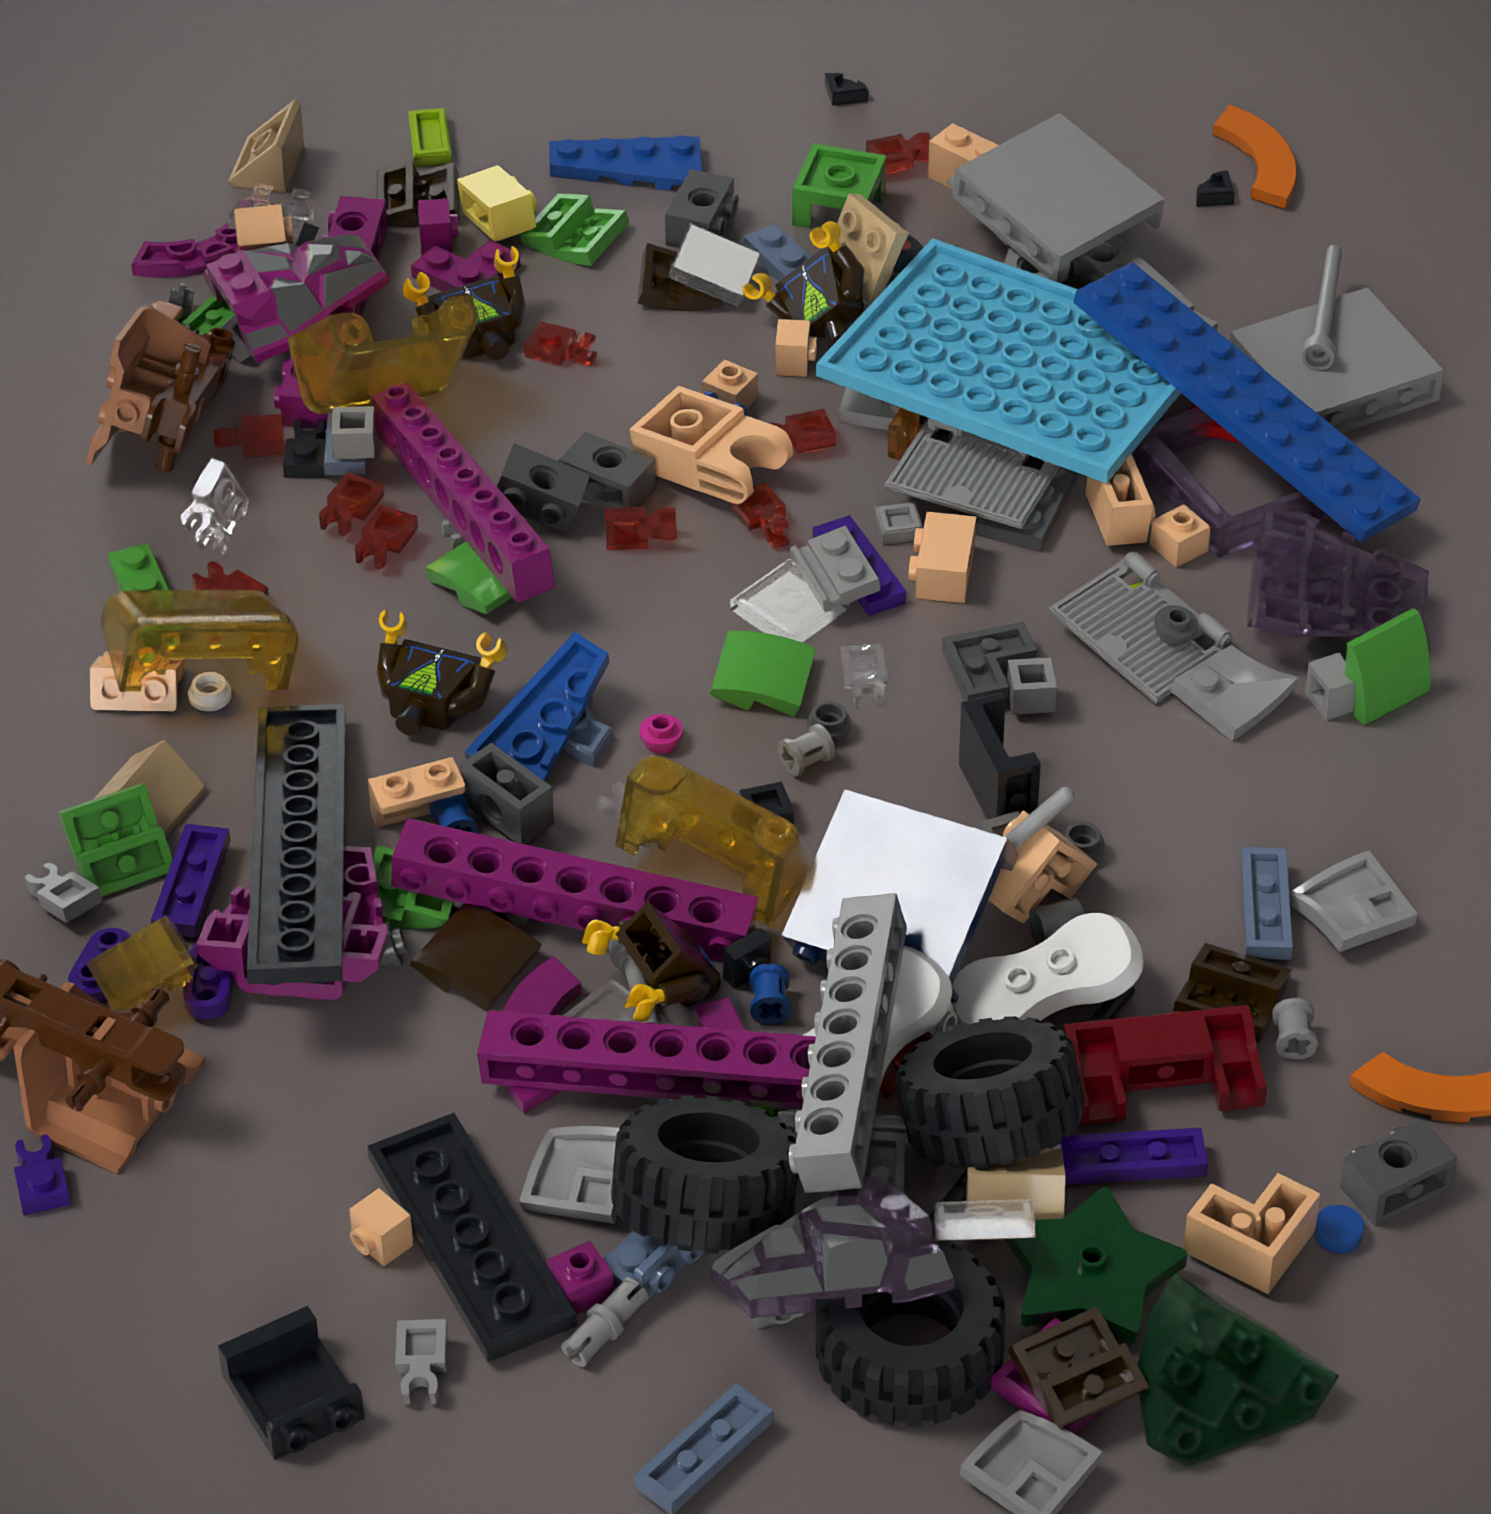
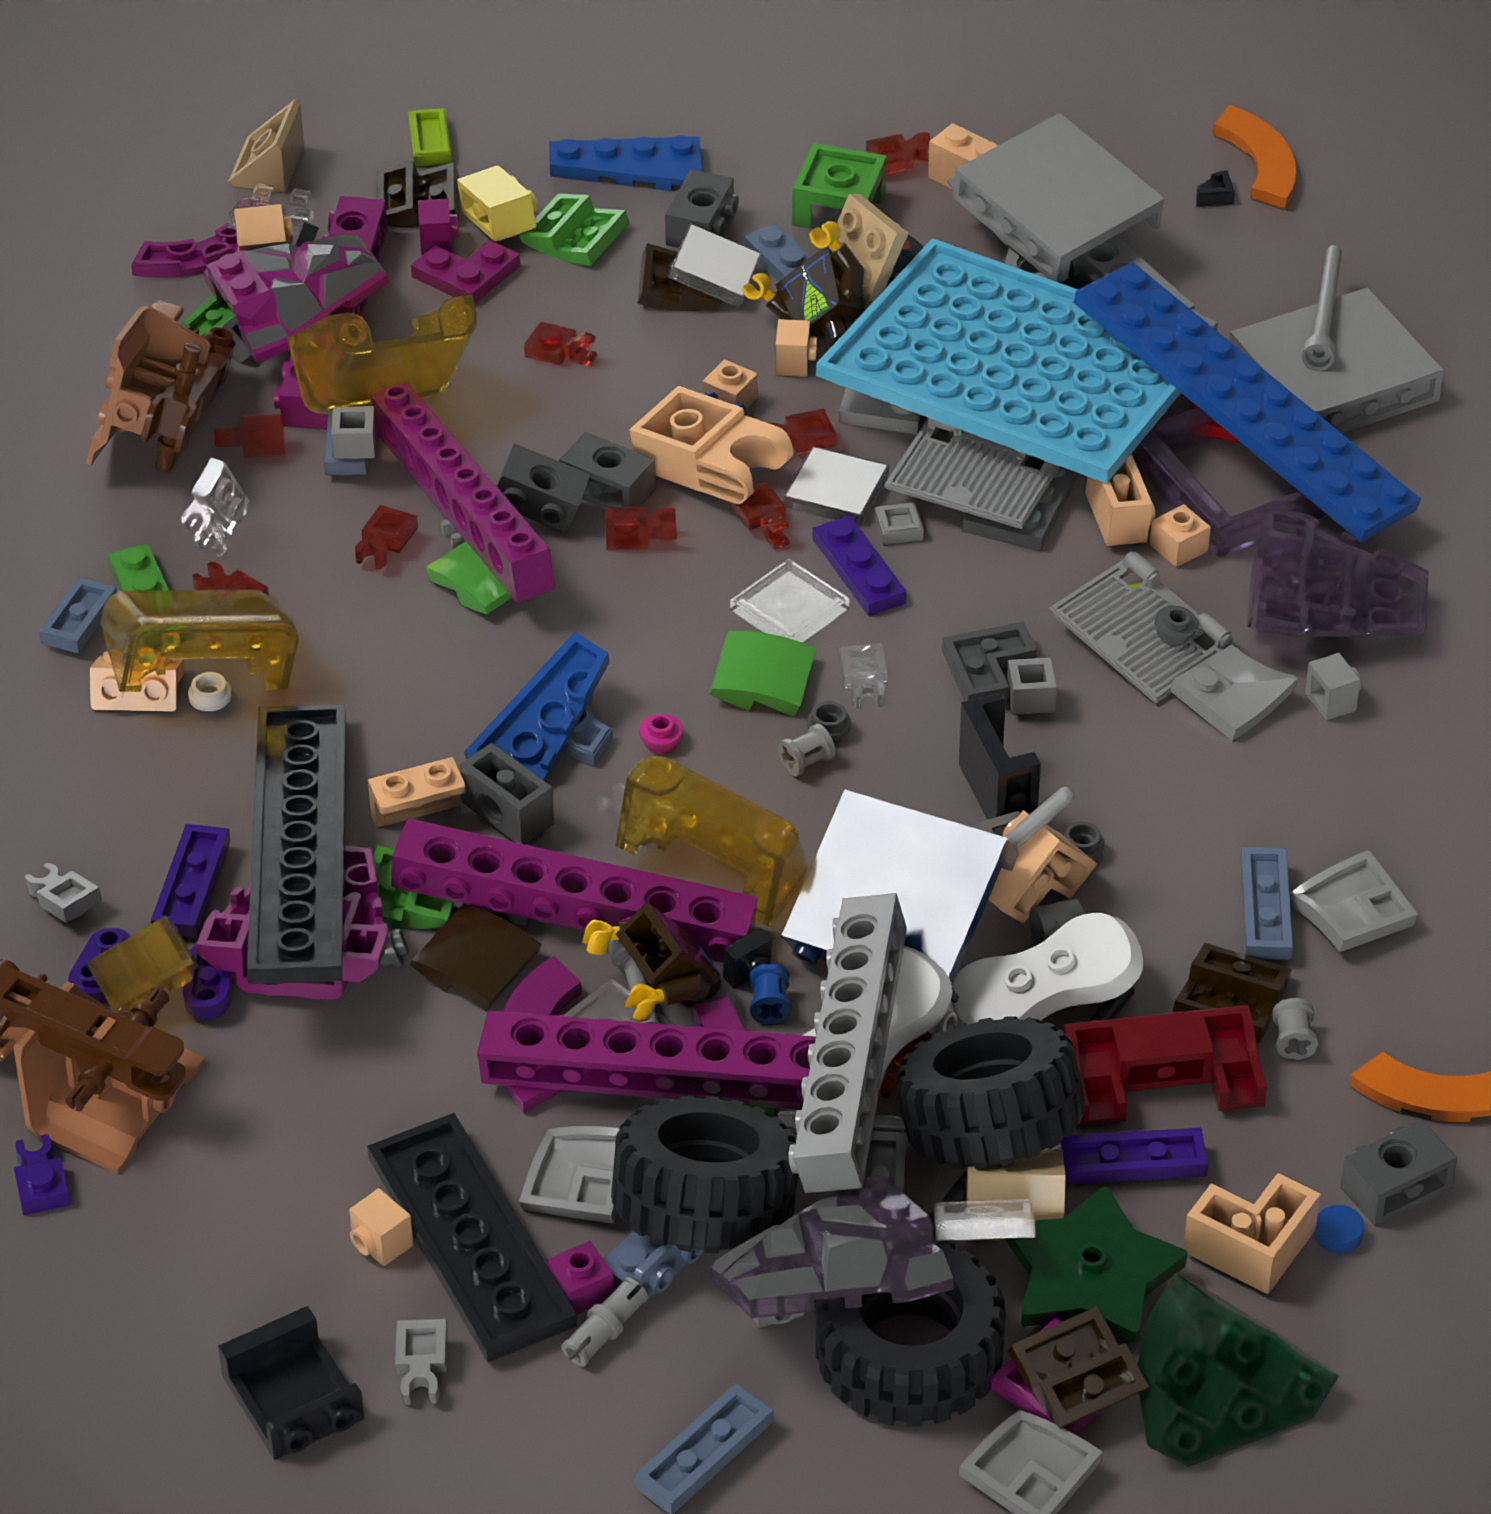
bright green slope [58,783,173,897] -> none
tan slope [94,740,206,837] -> none
dark grey plate [168,282,195,321] -> none
black plate [283,420,326,478] -> none
clear red plate [319,472,384,536] -> none
dark brown torso [377,609,508,736] -> none
dark brown torso [403,246,525,361] -> none
blue bush [429,793,478,834] -> none
black plate [739,781,794,833] -> none
light grey plate [790,526,881,612] -> none
black tile [825,73,869,106] -> none
clear orange plate [888,408,923,461] -> none
light nougat brick [908,512,976,604] -> none
bright green slope [1345,608,1431,726] -> none
none -> sand blue plate [39,577,118,654]
none -> white tile [784,446,889,527]

